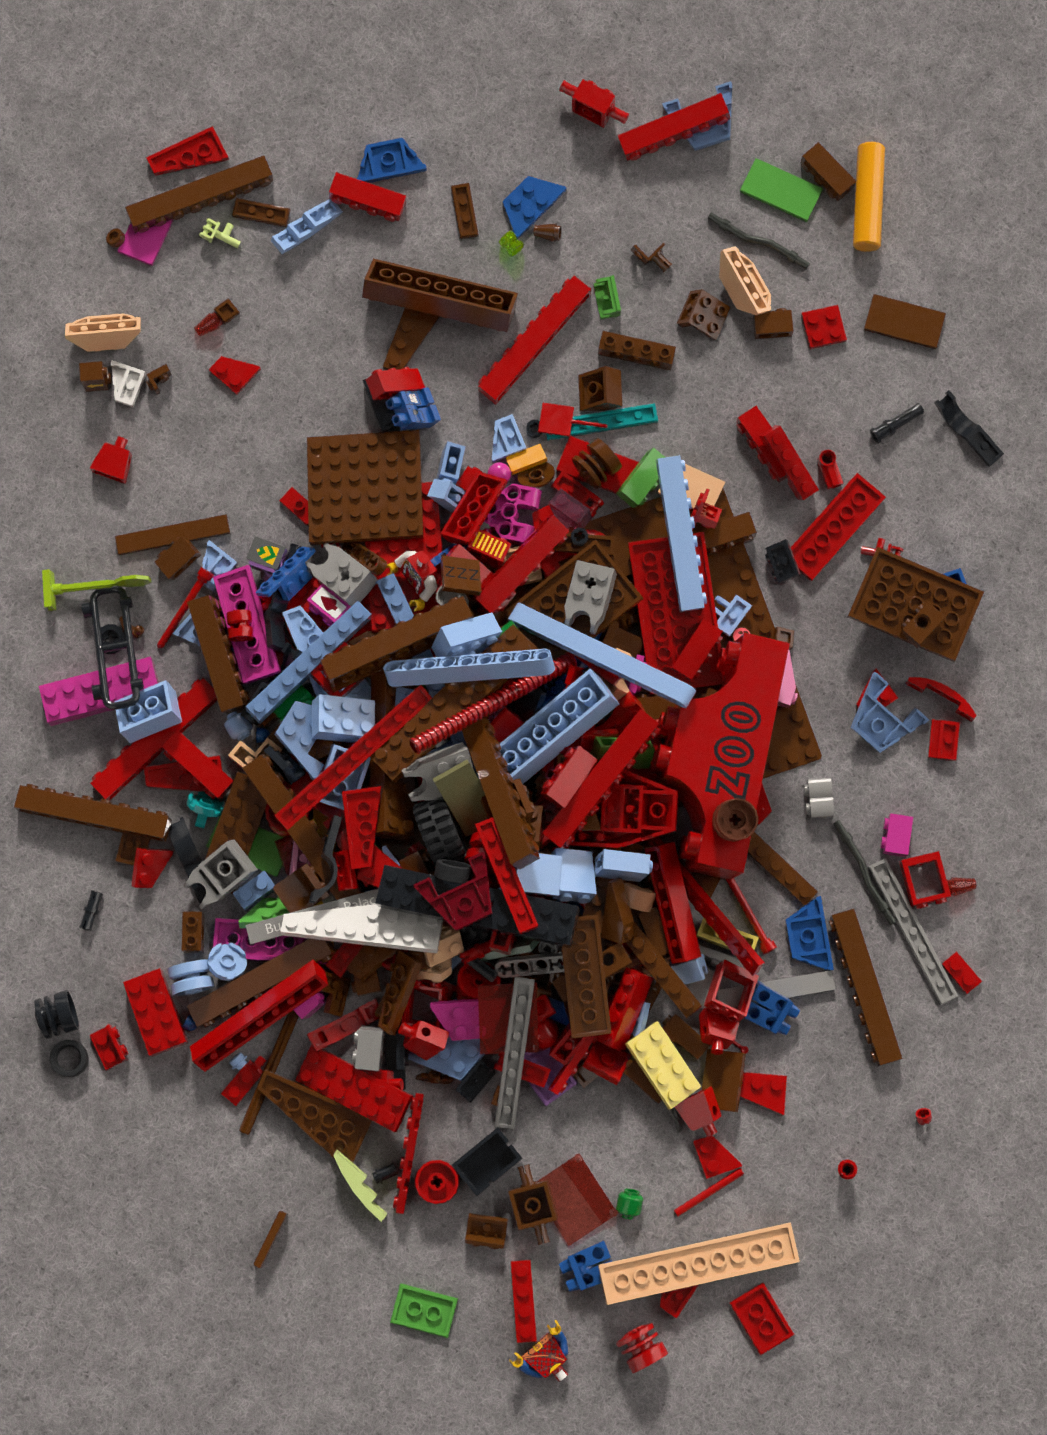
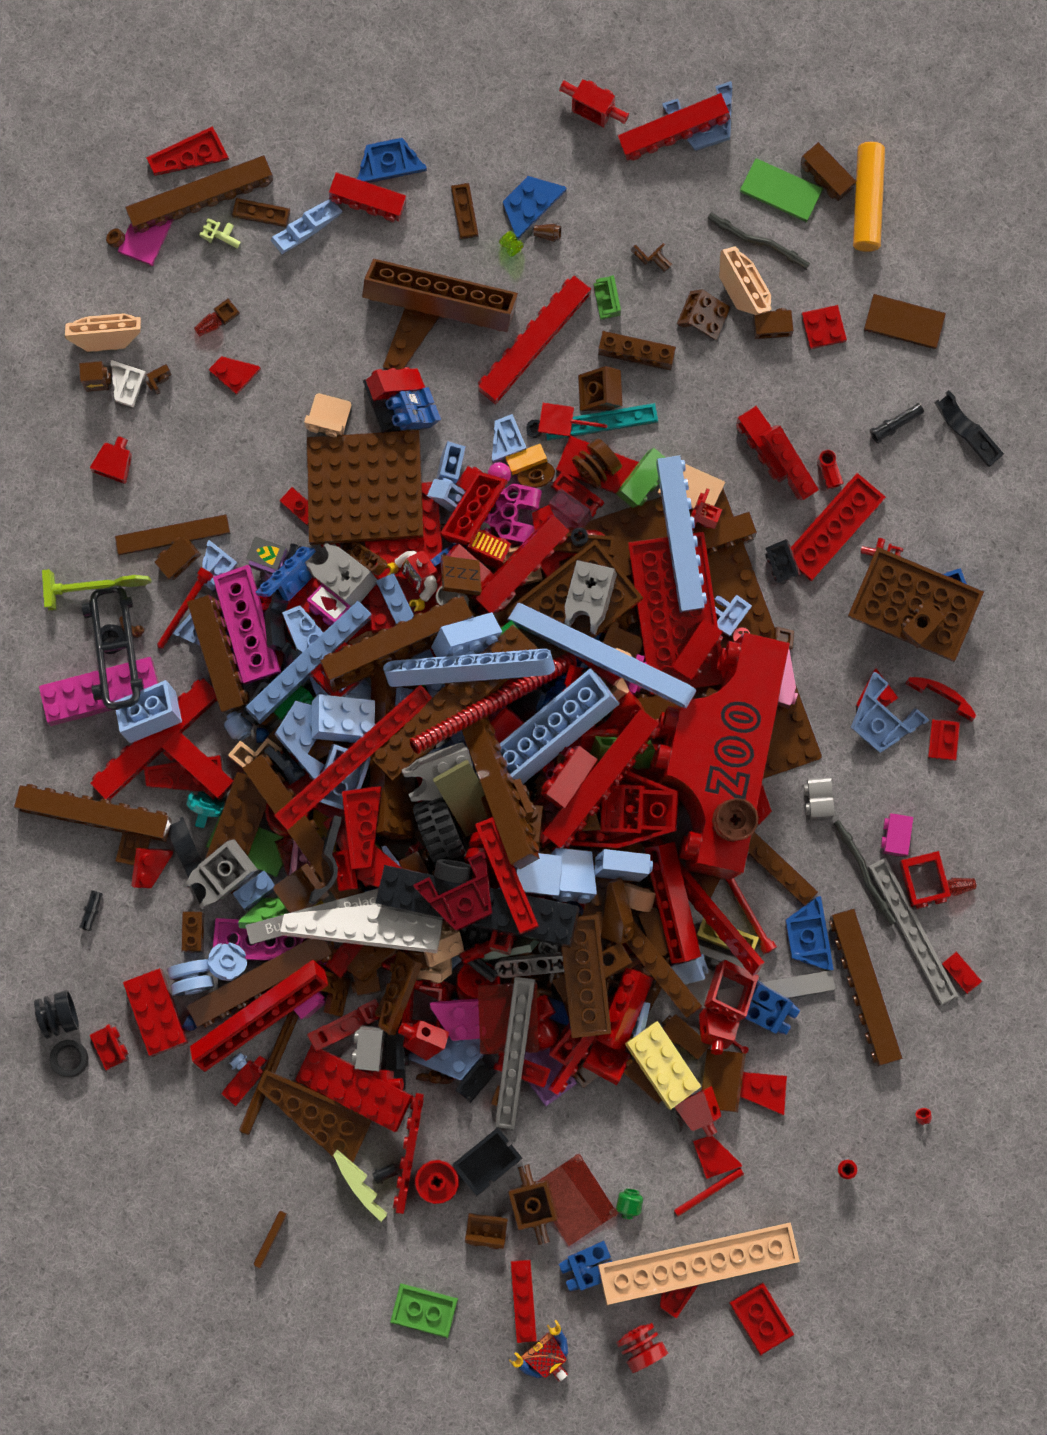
red wheel [226,610,253,642] -> none
none -> light nougat bracket [304,393,352,437]

